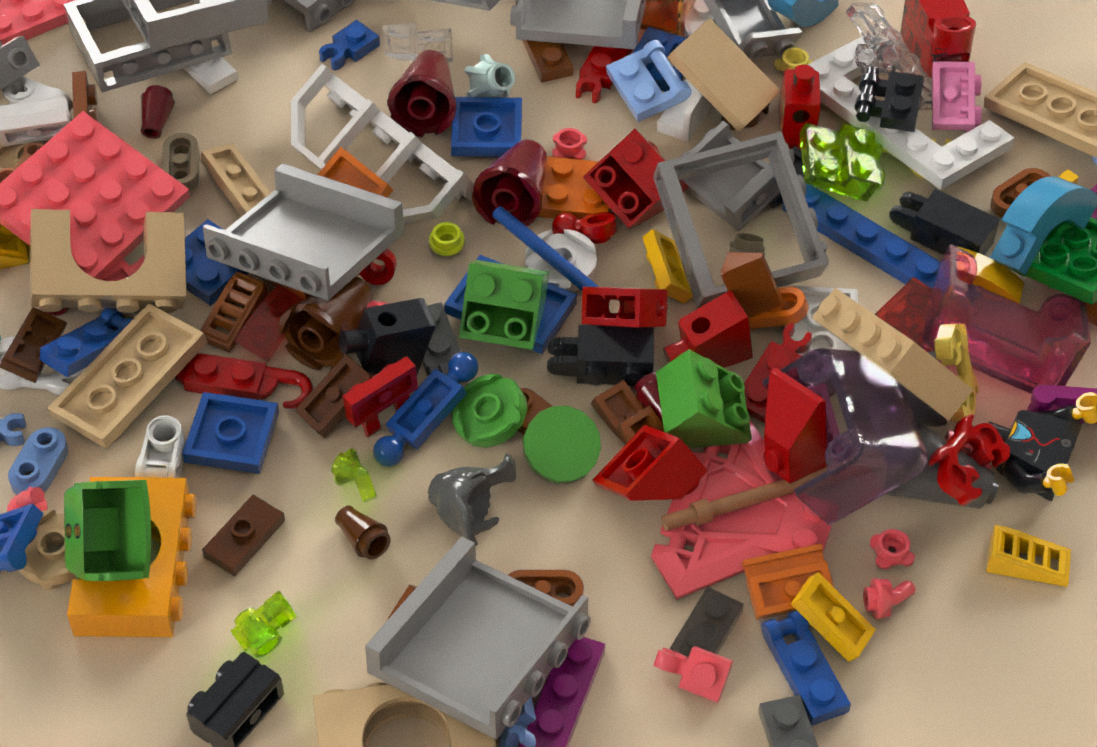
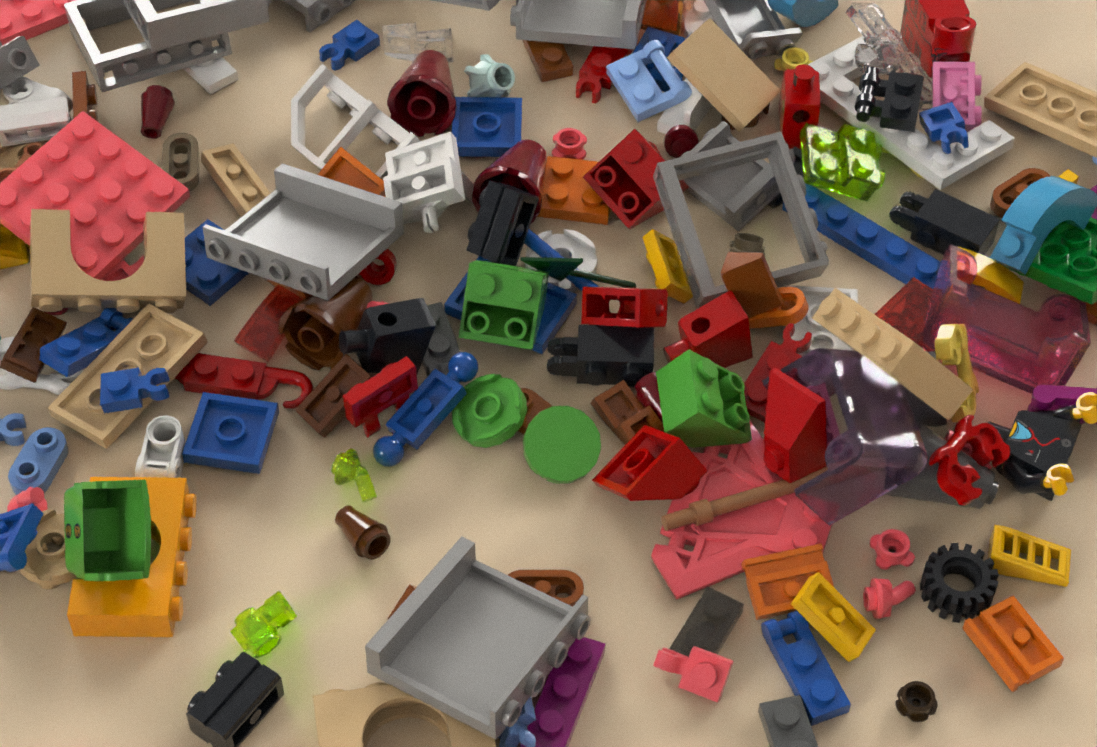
dark orange slope [200,272,269,353] -> none
reddish brown plate [202,495,285,576] -> none
dark grey piece [427,453,516,546] -> none
neon yellow plate [429,222,465,256] -> none
red plate [552,212,617,244] -> none
none -> blue plate [100,367,169,413]
none -> white plate [383,132,465,233]
none -> black brick [466,181,539,266]
none -> dark green piece [520,257,636,288]
none -> dark red plate [664,125,699,158]
none -> dark brown plate [895,681,938,722]
none -> blue plate [919,102,969,154]
none -> black tyre [920,543,999,623]
none -> orange plate [962,595,1064,692]

